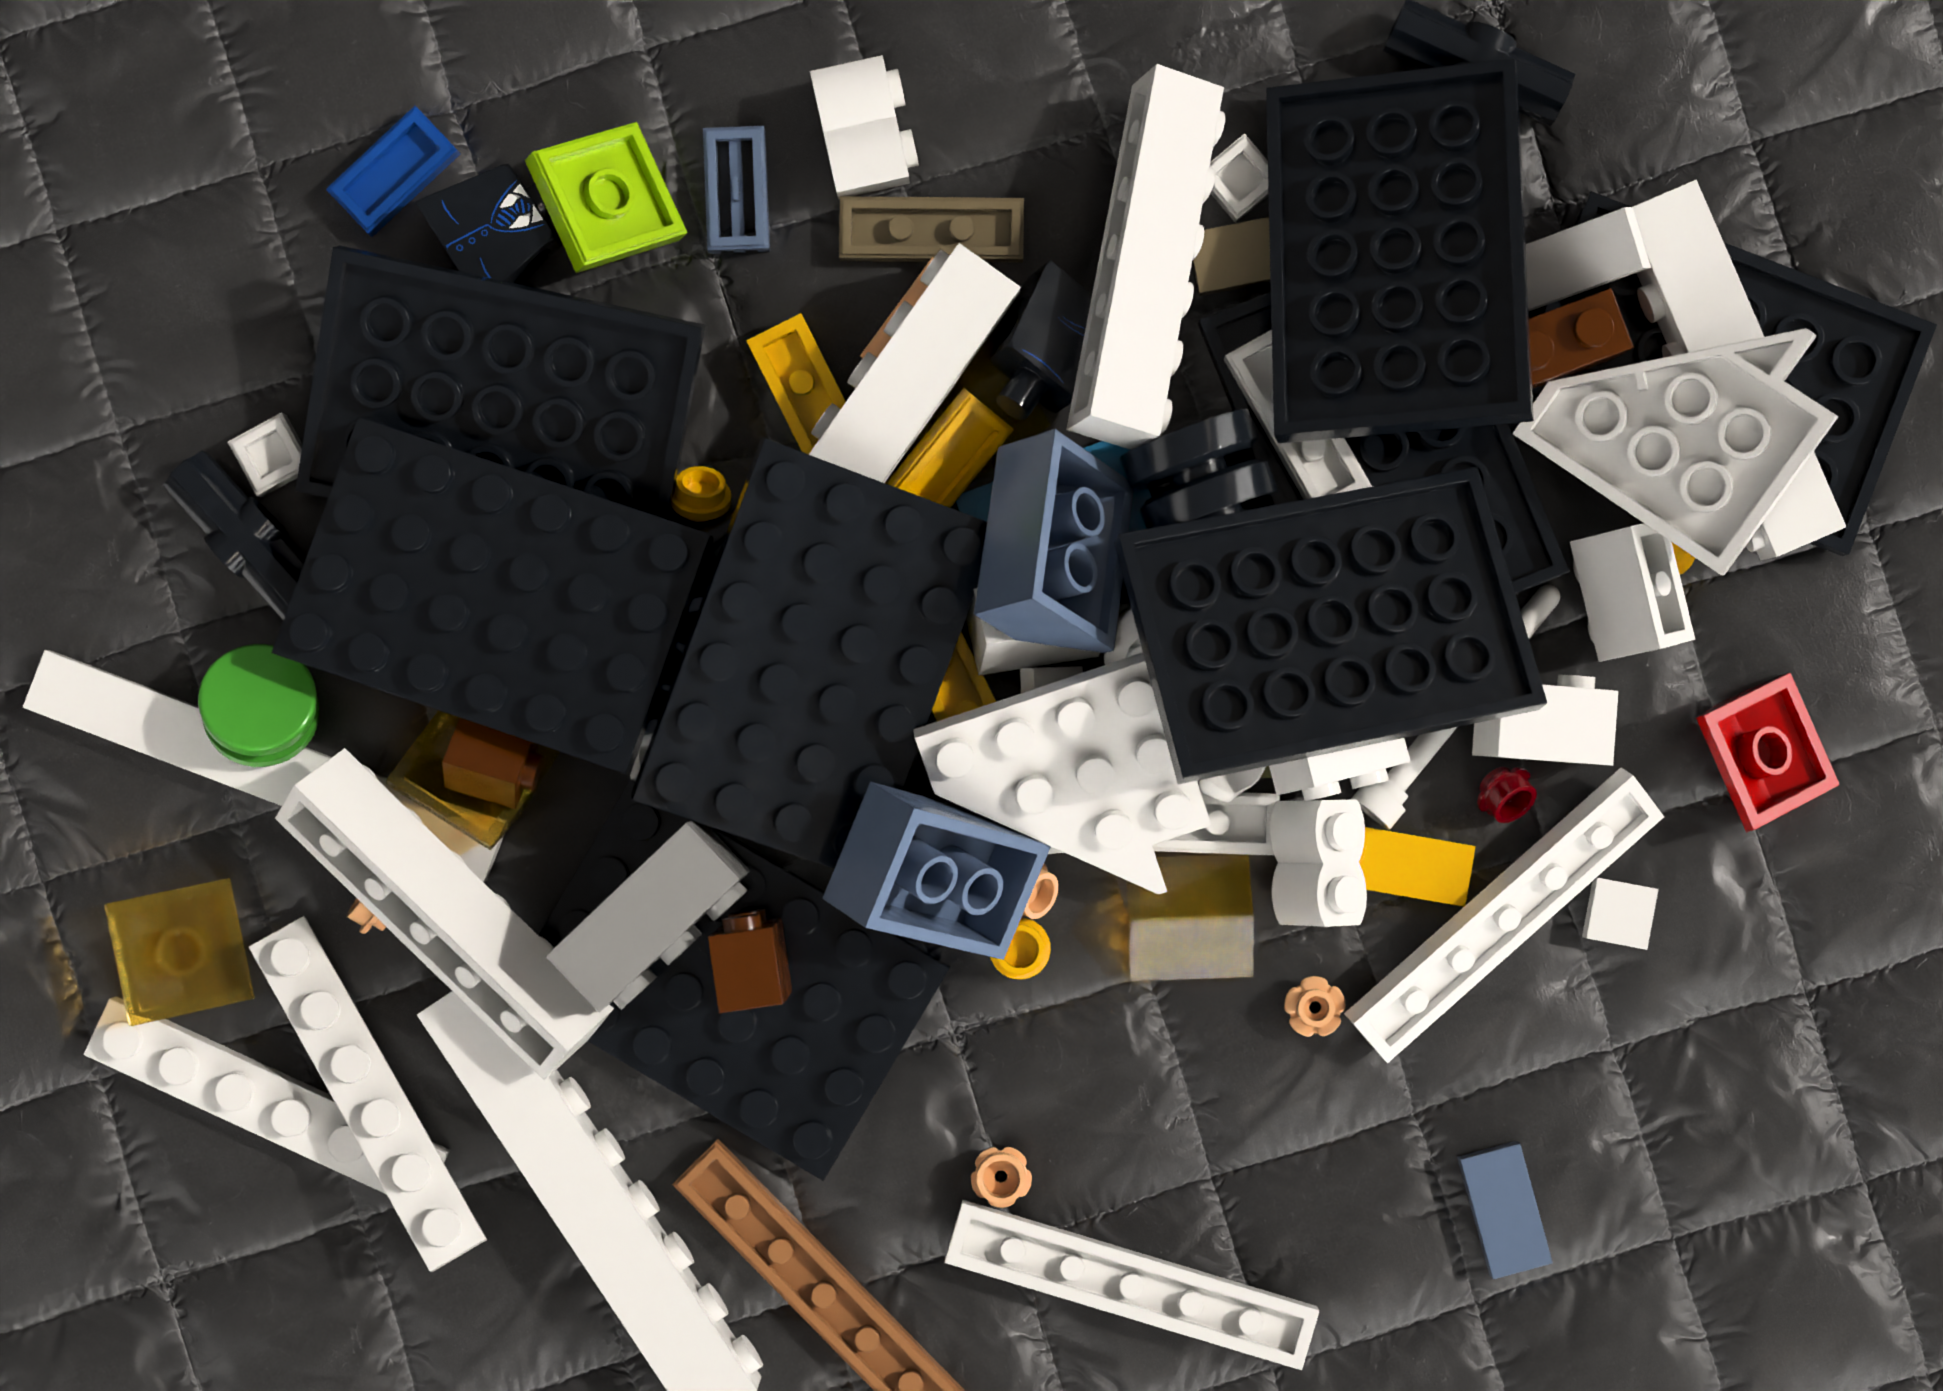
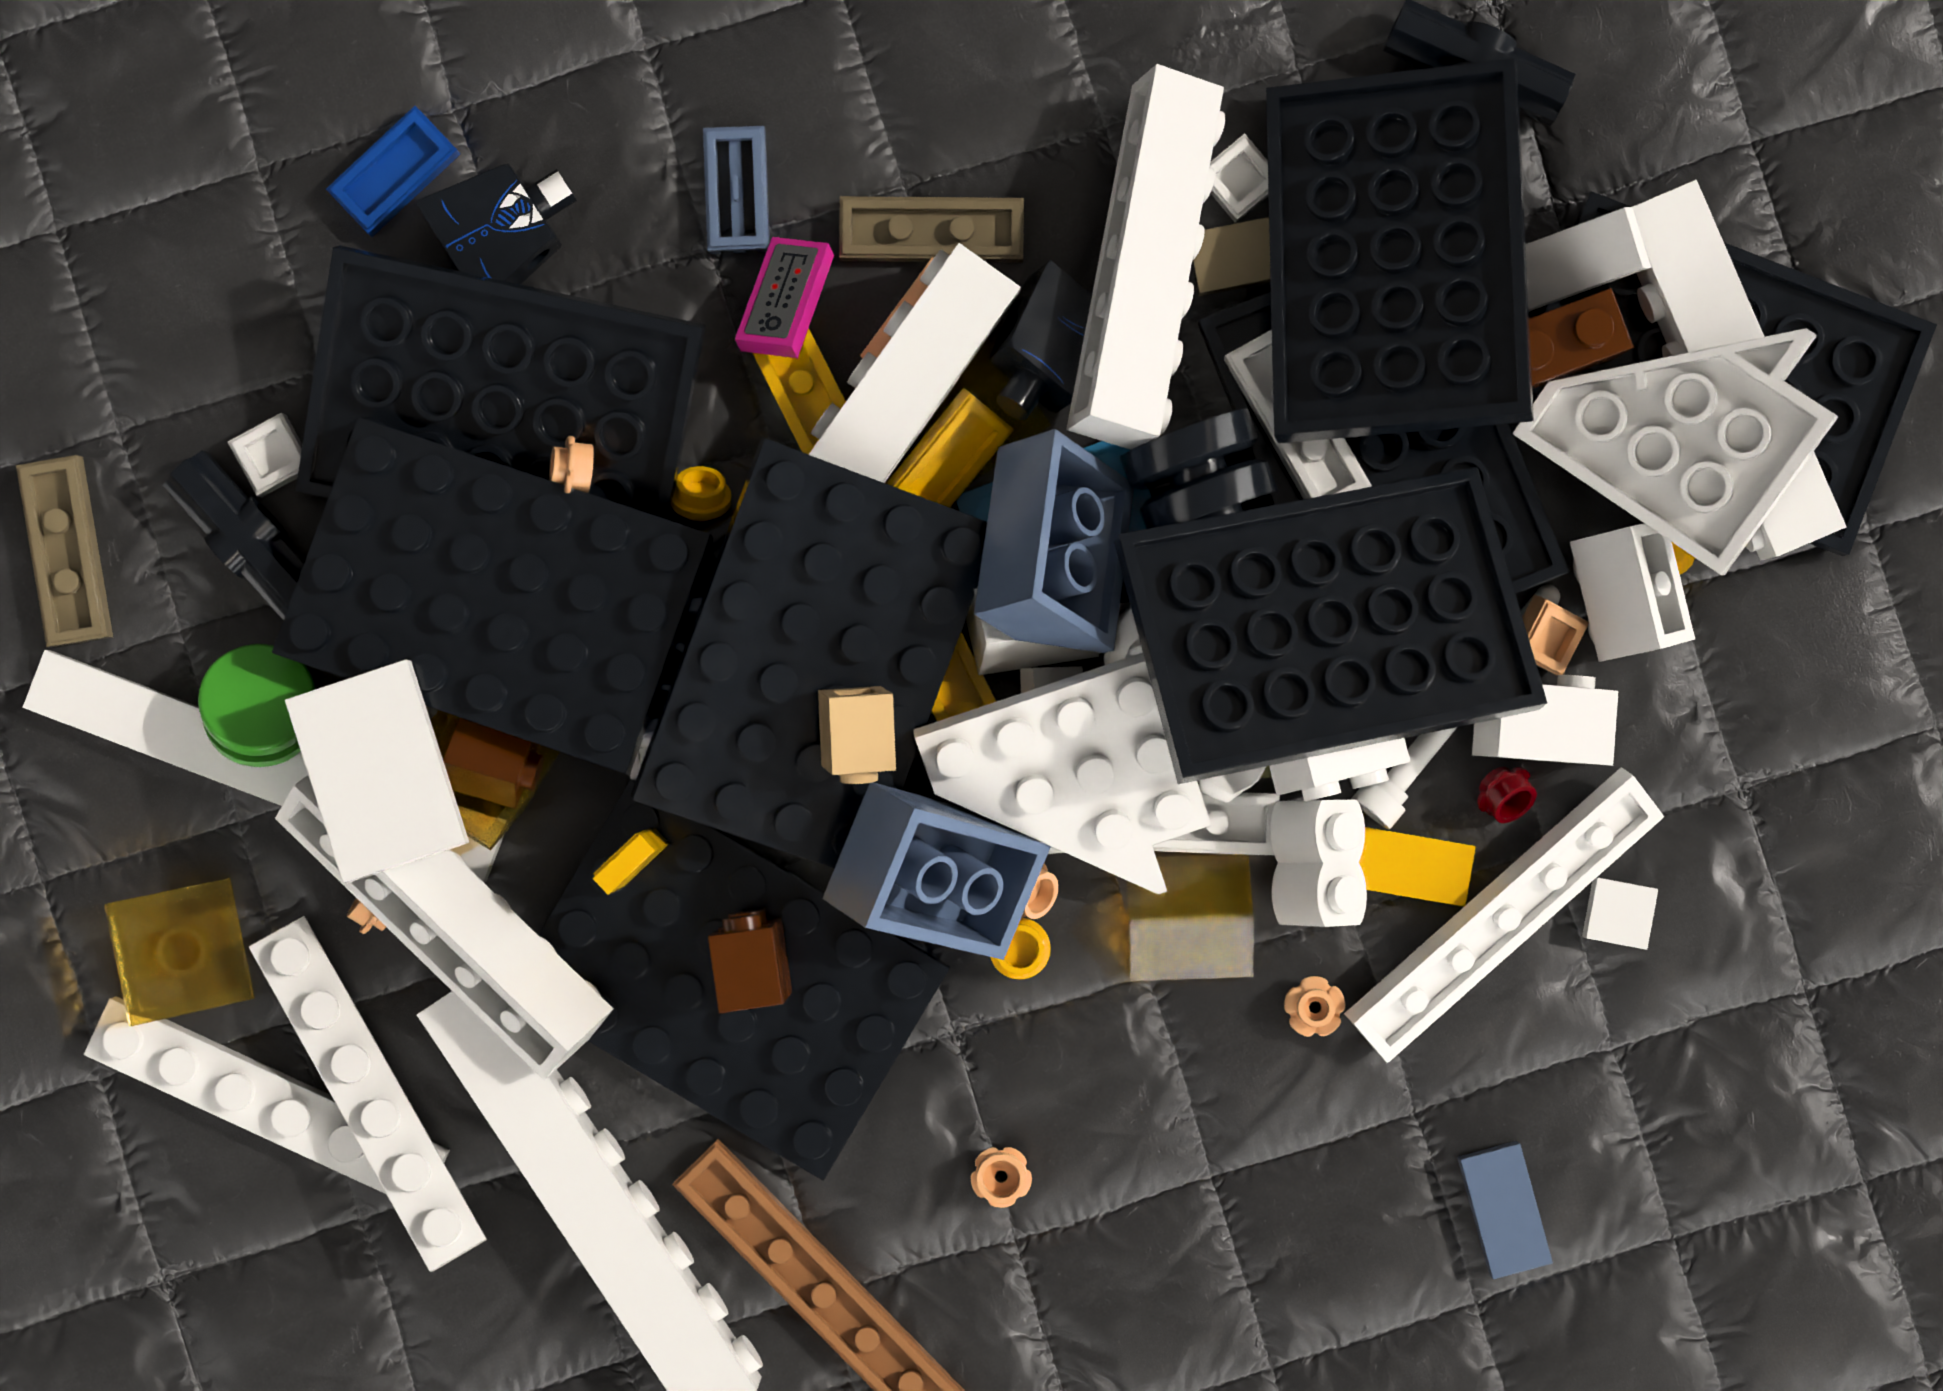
lime tile [525,122,688,273] -> none
light grey brick [546,820,750,1012] -> none
white brick [810,55,919,199] -> none
white plate [945,1199,1320,1370] -> none
red slope [1696,673,1840,832] -> none
none -> dark tan tile [16,455,113,648]
none -> white tile [285,659,469,883]
none -> light nougat plate [549,436,593,494]
none -> yellow tile [592,828,670,895]
none -> tile [735,237,834,358]
none -> tan brick [818,686,896,784]
none -> light nougat tile [1522,594,1589,676]

